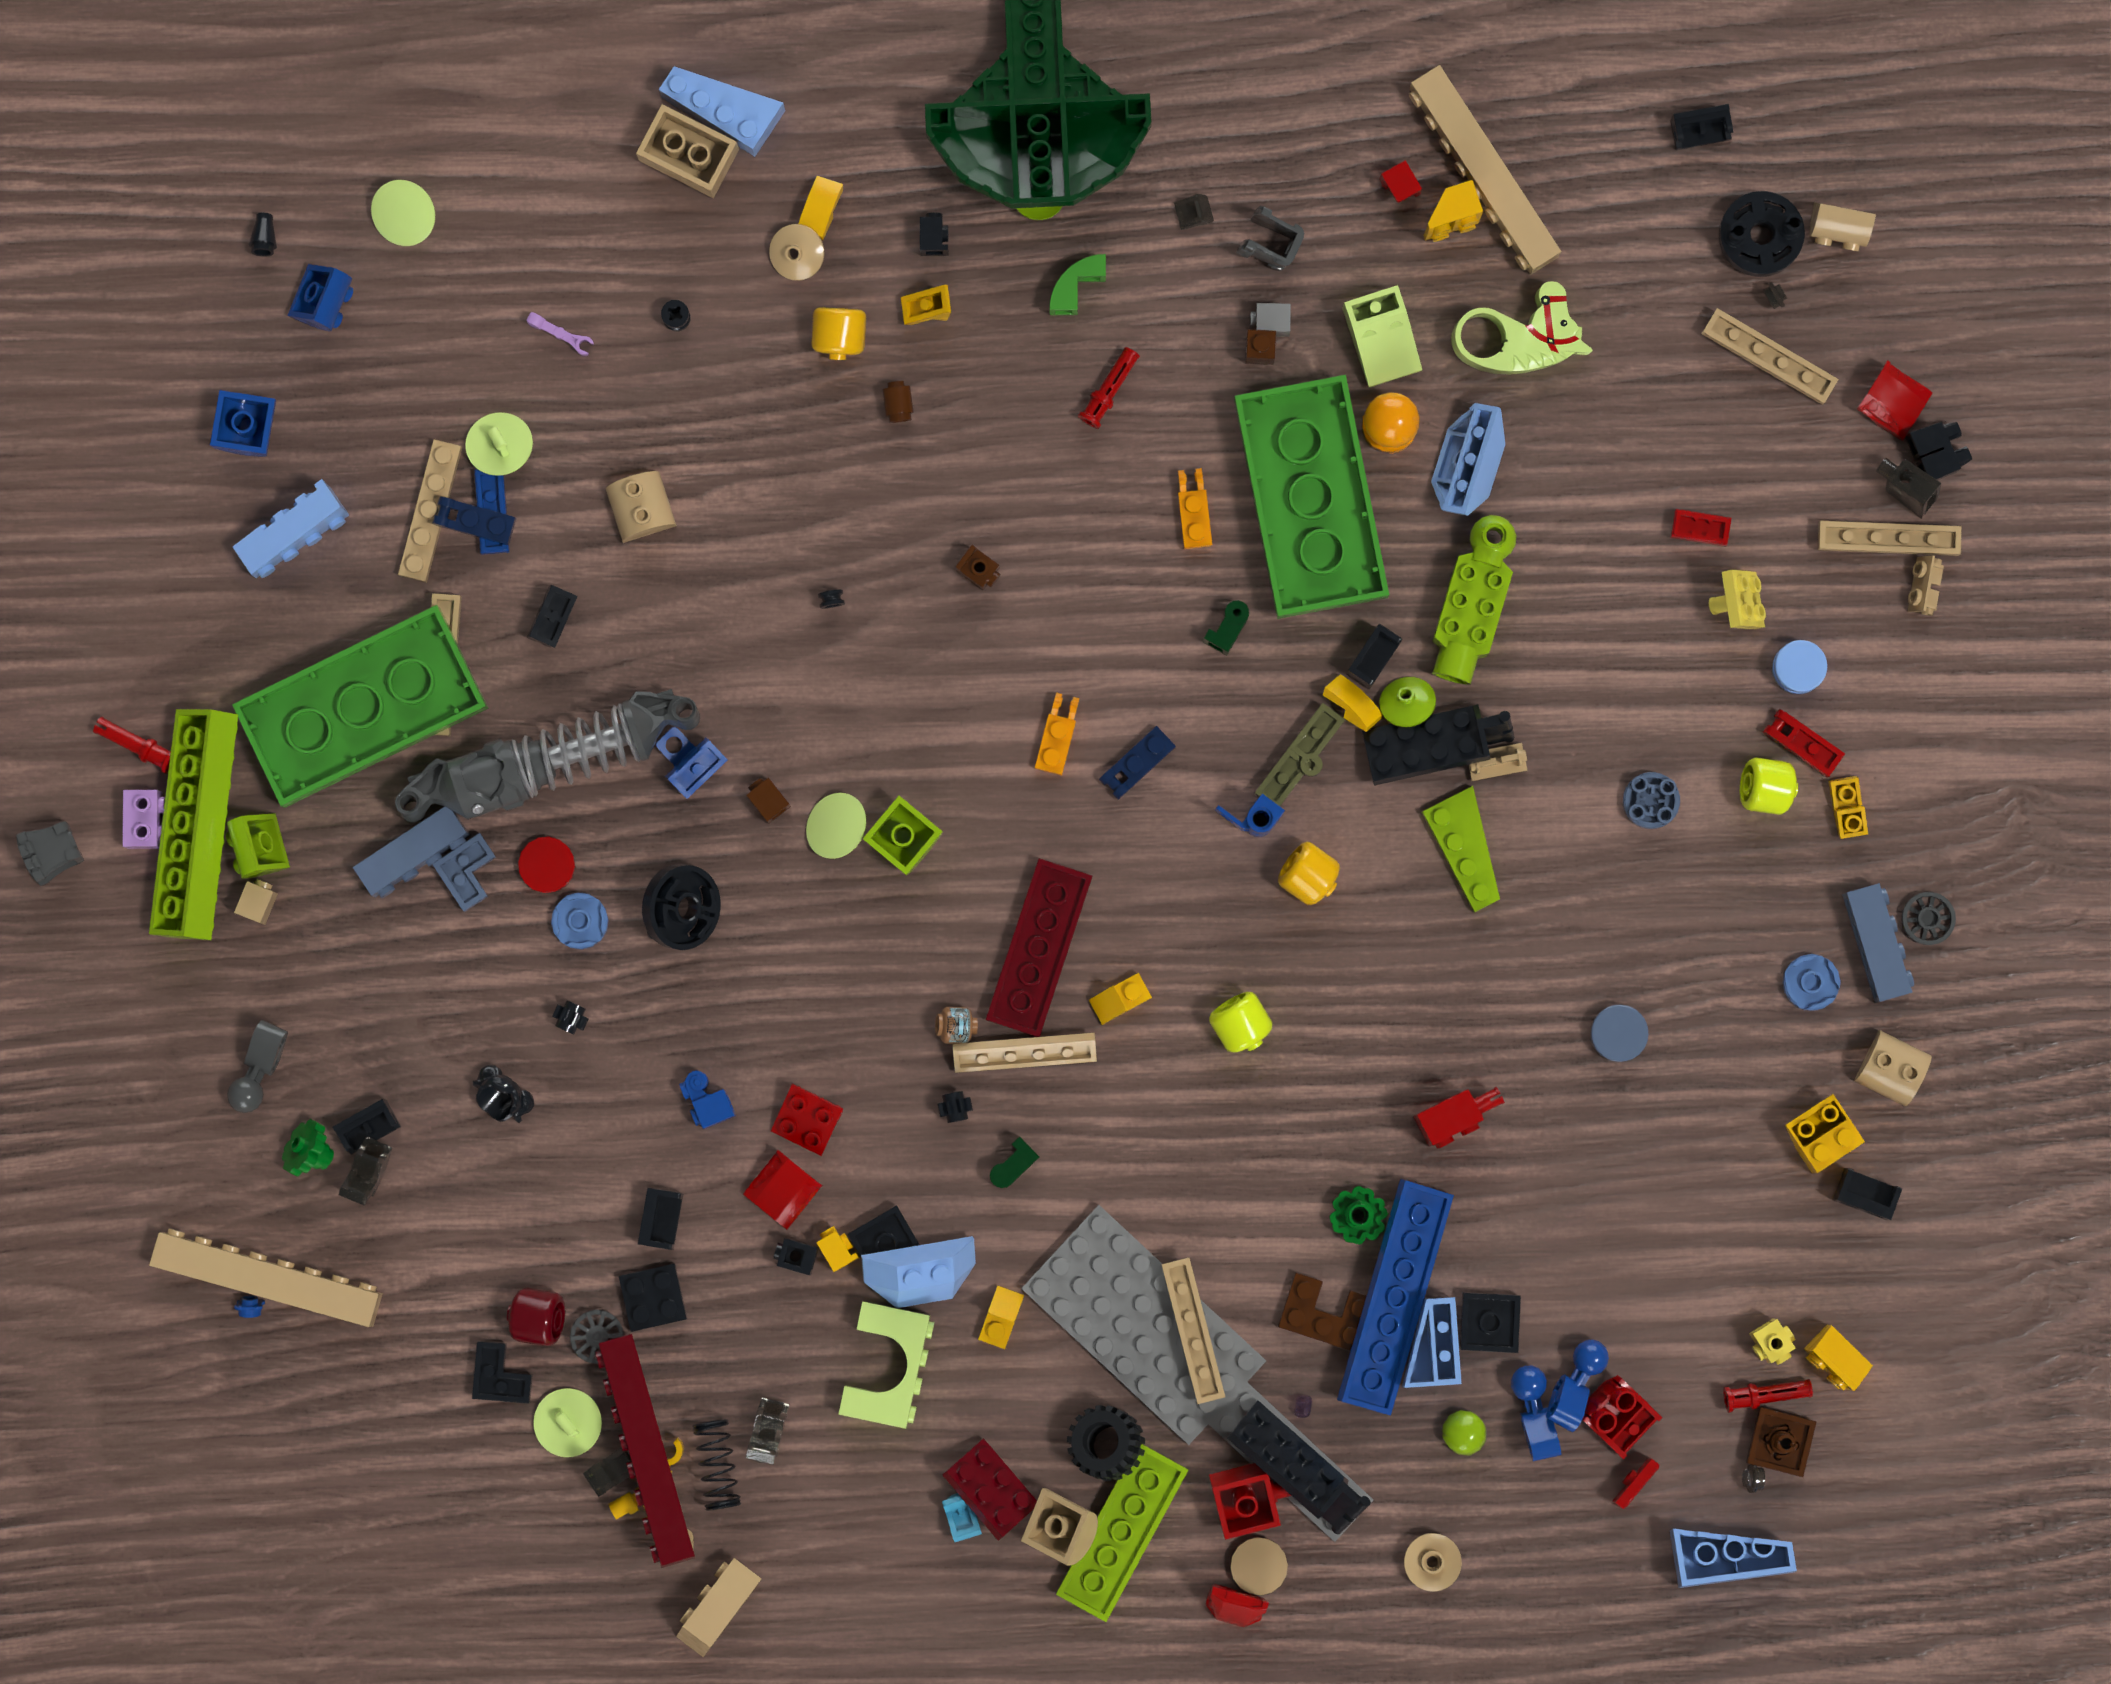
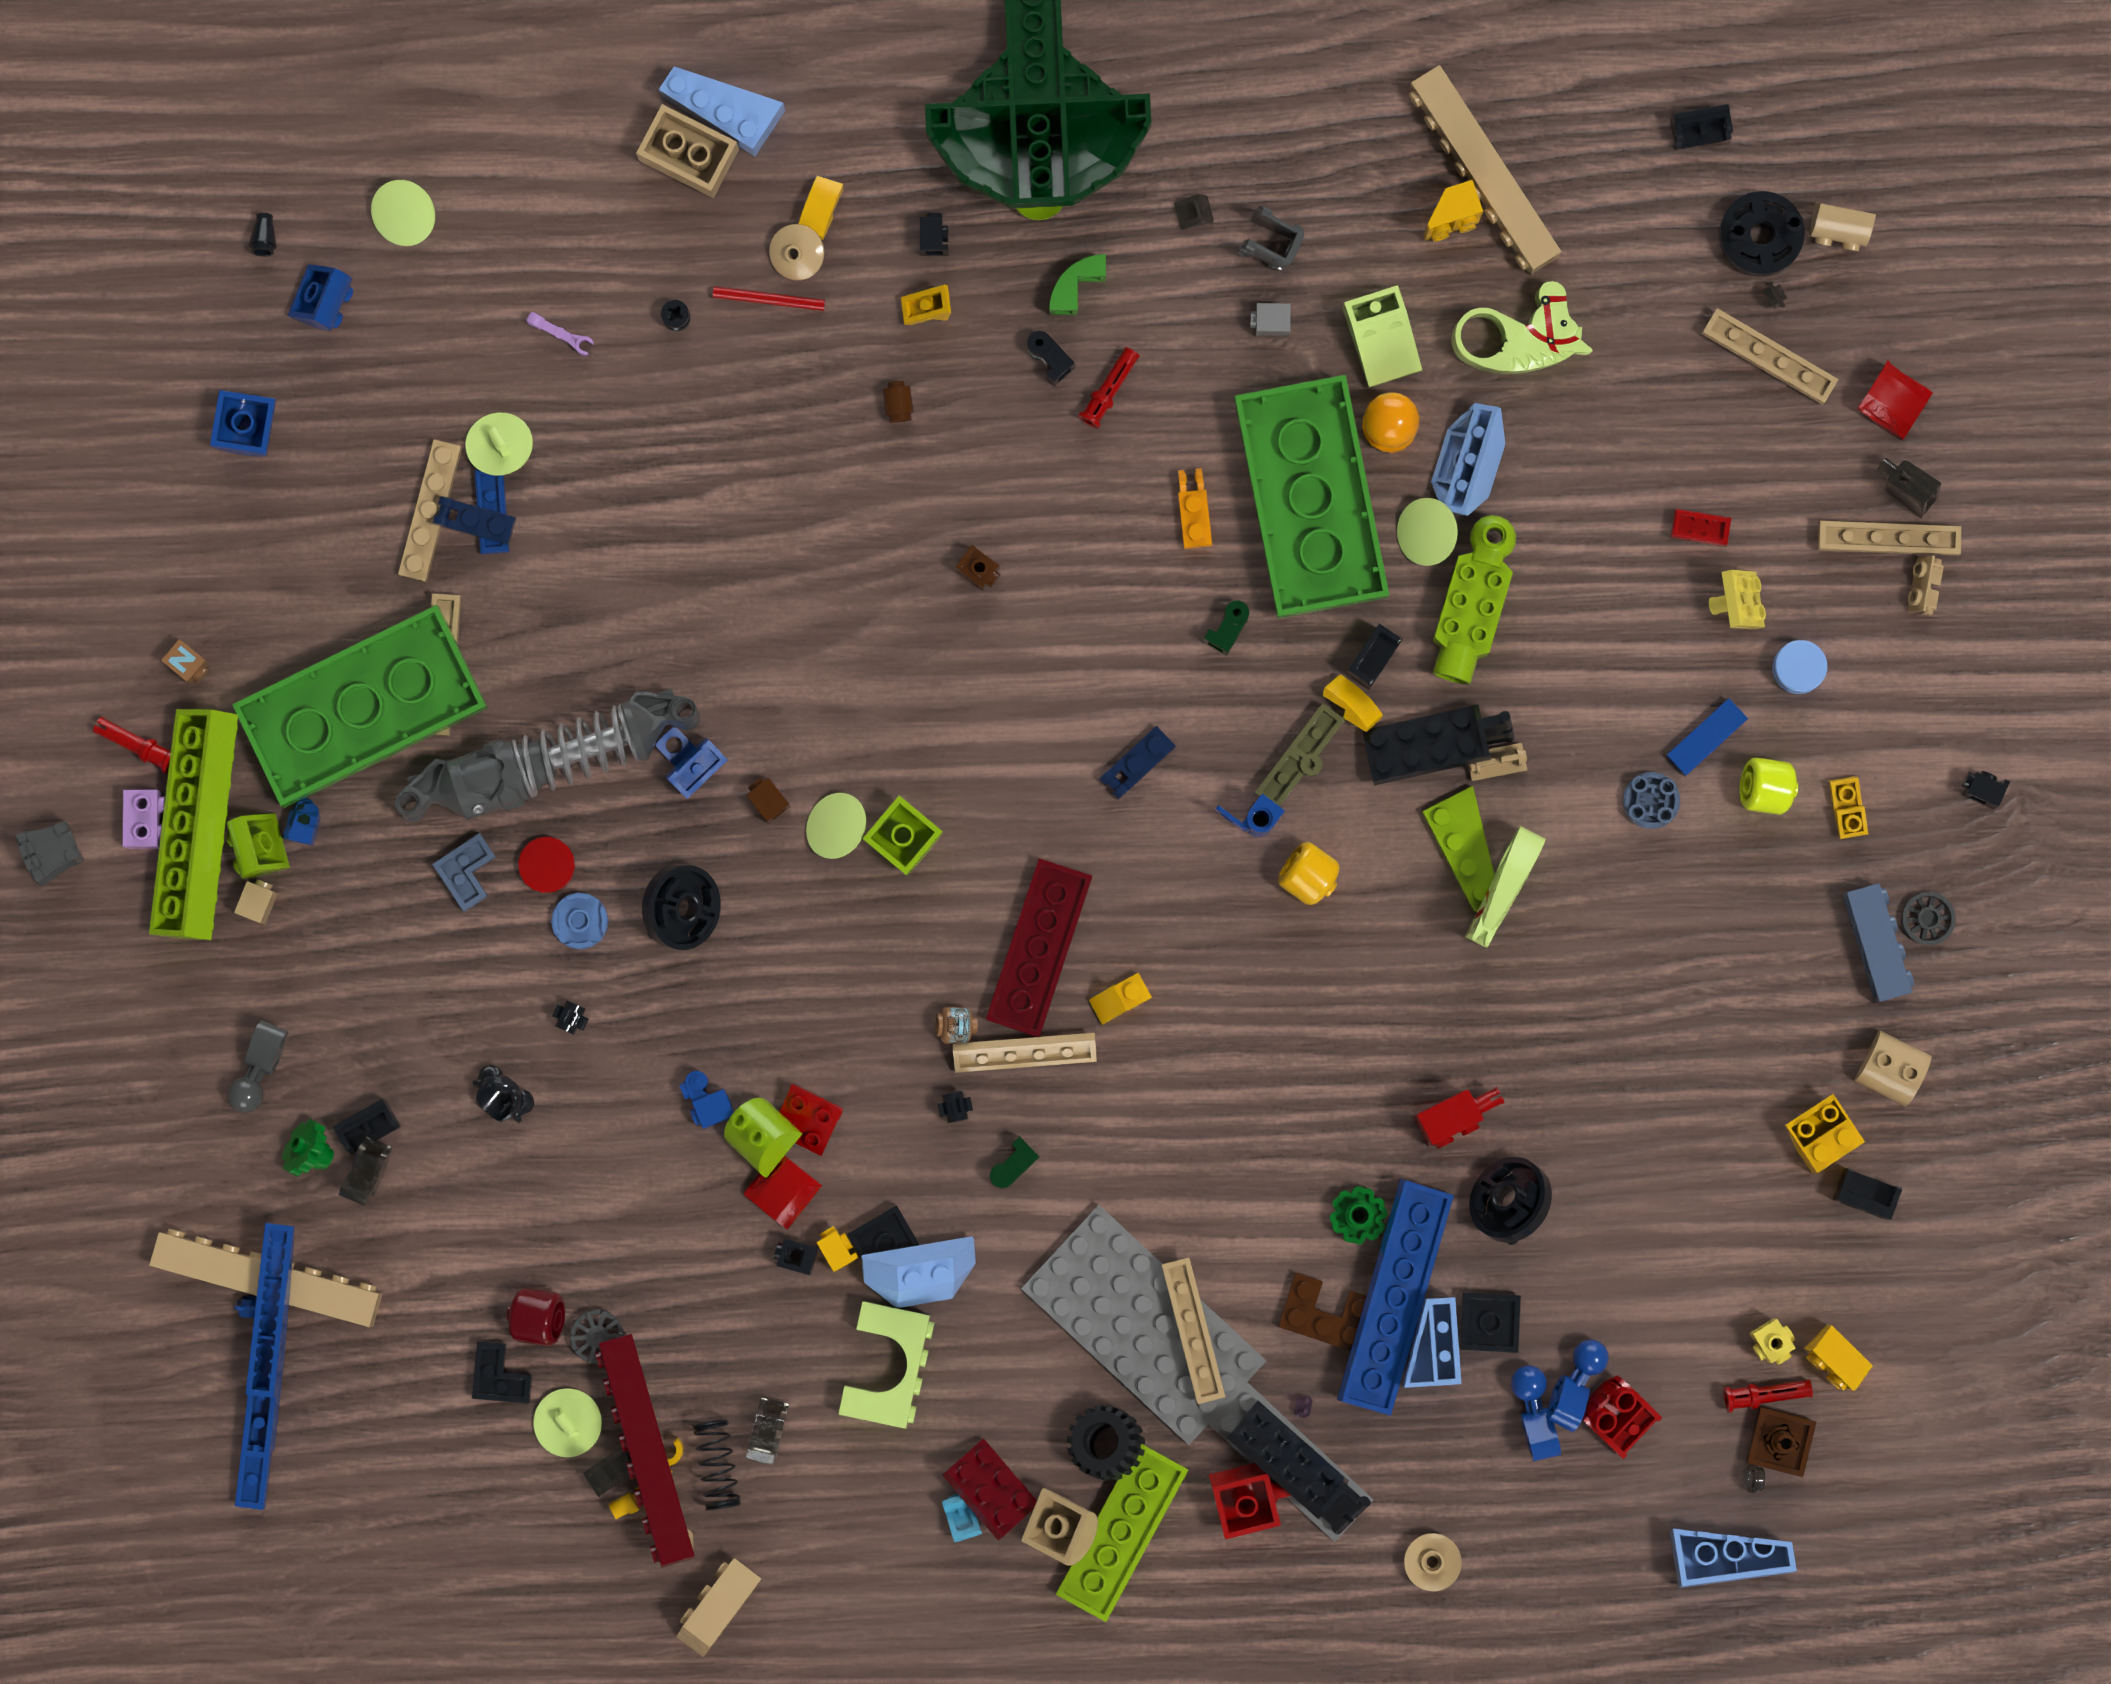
light blue wedge [233,479,349,578] -> none
sand blue brick [353,807,470,898] -> none
black hinge [527,585,578,648] -> none
tan brick [606,471,677,543] -> none
black plate [619,1263,687,1332] -> none
black panel [638,1188,683,1250] -> none
yellow head [811,307,866,360] -> none
black bush [818,589,845,609] -> none
yellow slope [978,1286,1024,1349] -> none
light orange hinge [1035,693,1080,776] -> none
red slope [1205,1584,1269,1628] -> none
neon yellow head [1209,992,1272,1053] -> none
tan tile [1230,1537,1288,1595] -> none
reddish brown brick [1245,330,1276,365] -> none
red panel [1379,160,1422,203] -> none
lime dish [1379,677,1436,727] -> none
lime hair [1442,1410,1486,1455] -> none
sand blue tile [1590,1005,1649,1062] -> none
red plate [1613,1457,1659,1509] -> none
red plate [1763,709,1845,778] -> none
medium blue tile [1782,954,1841,1011] -> none
black hips [1905,422,1972,487] -> none
none -> medium nougat brick [161,639,210,685]
none -> blue slope [235,1223,295,1510]
none -> blue rock [283,798,320,846]
none -> red bar [713,286,825,311]
none -> lime brick [724,1098,802,1178]
none -> black leg [1027,331,1075,387]
none -> yellowish green shield [1397,498,1458,566]
none -> yellowish green animal [1465,826,1546,948]
none -> black piece [1469,1157,1552,1245]
none -> blue tile [1666,698,1748,776]
none -> black brick [1962,771,2010,810]

